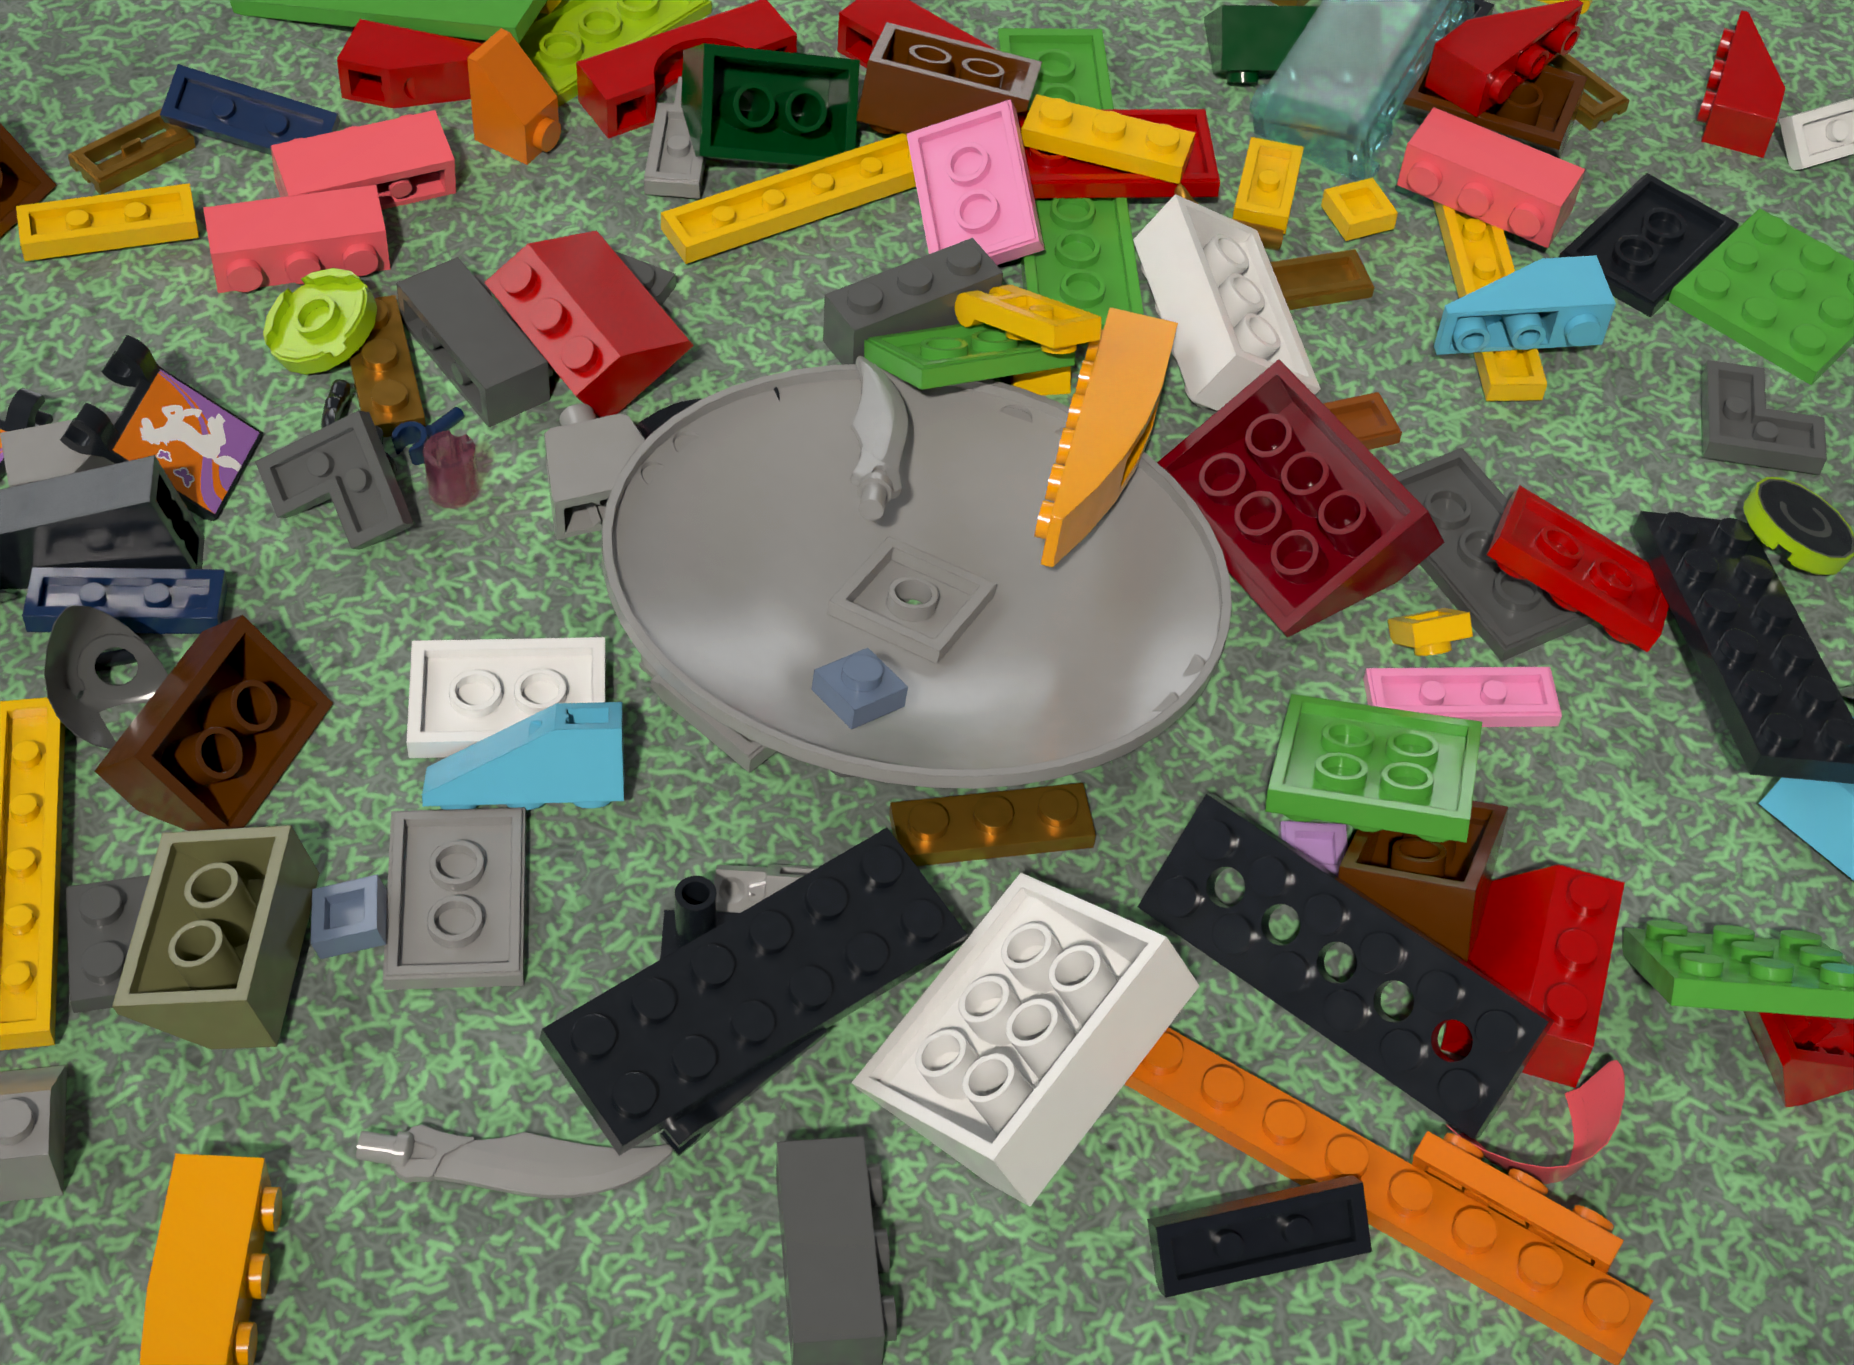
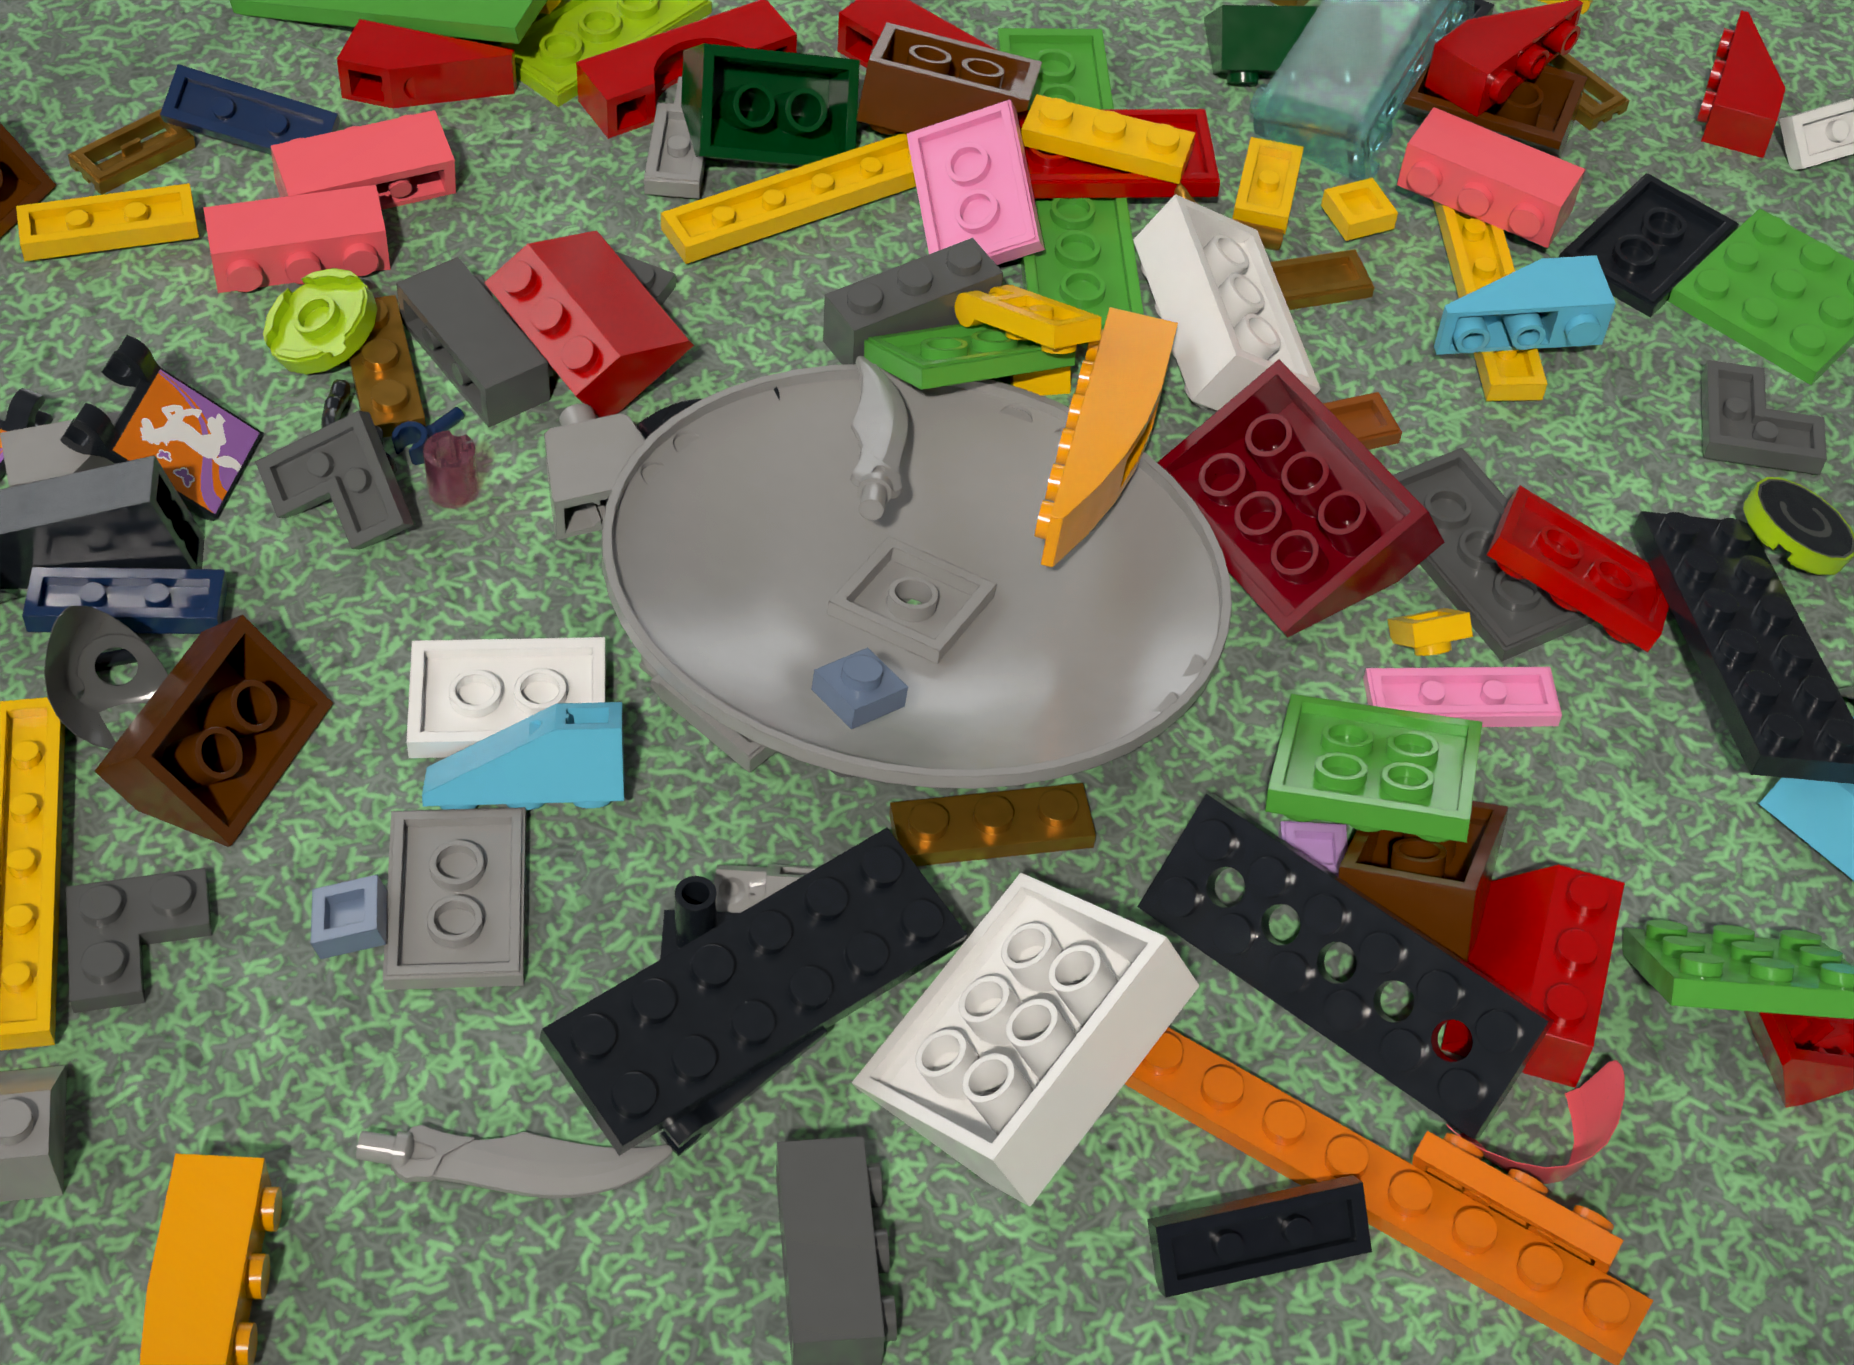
olive slope [112,825,320,1050] -> none
orange slope [467,28,561,165] -> none

